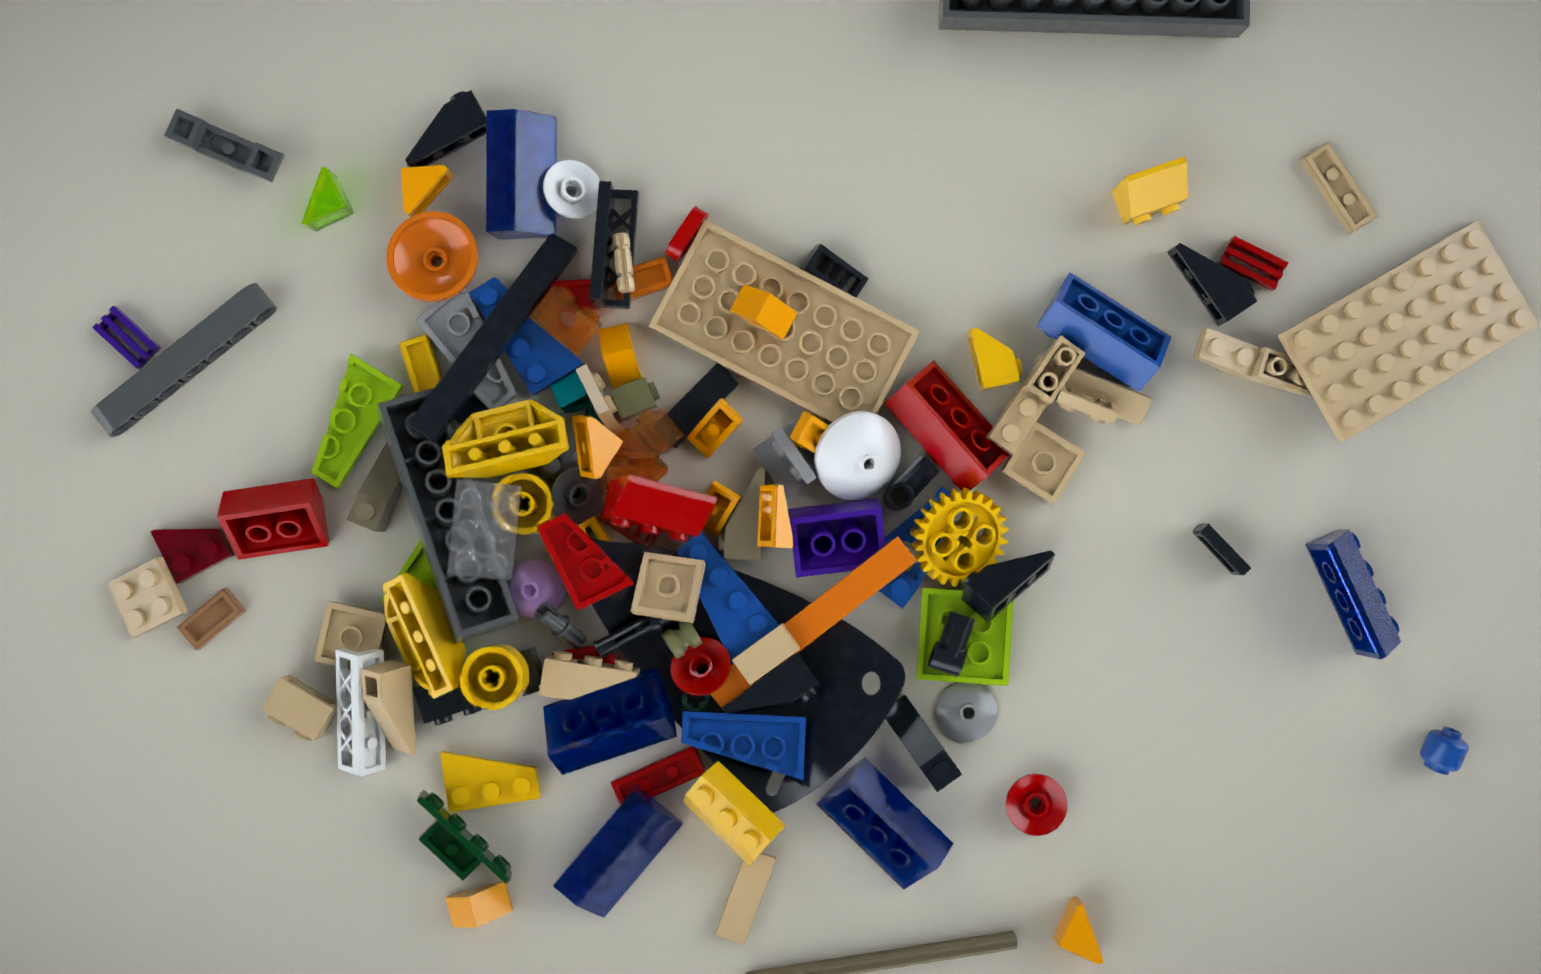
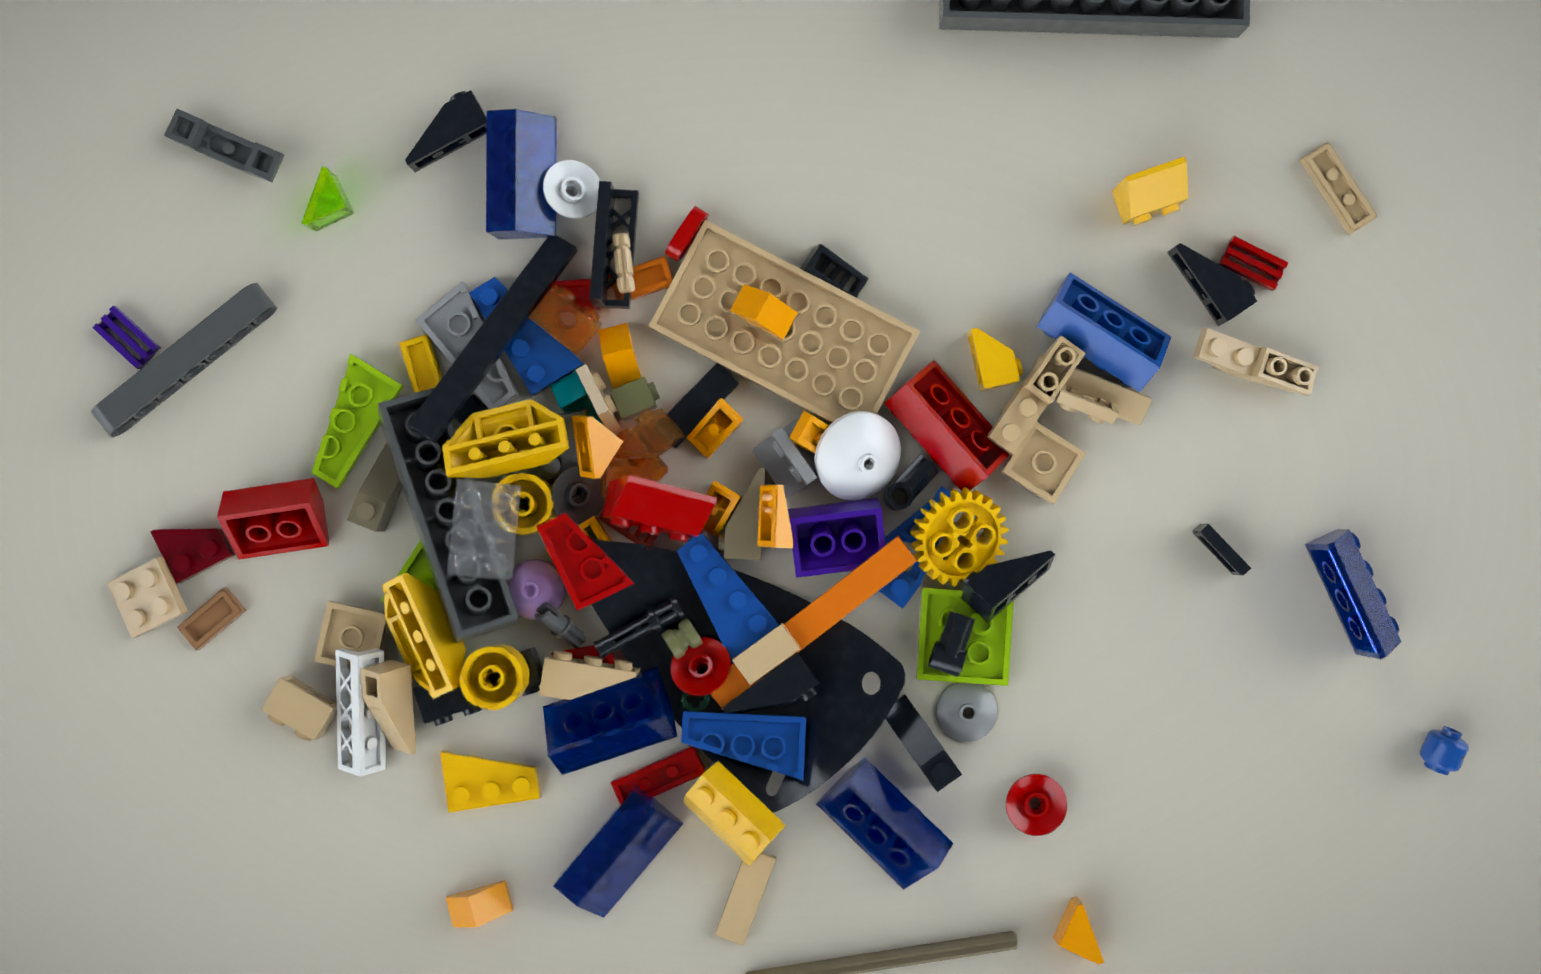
orange dish [386,211,479,302] -> none
light orange slope [401,165,455,217] -> none
dark green bracket [416,790,512,884] -> none
tan plate [631,552,706,623] -> none
tan plate [1277,220,1539,442] -> none

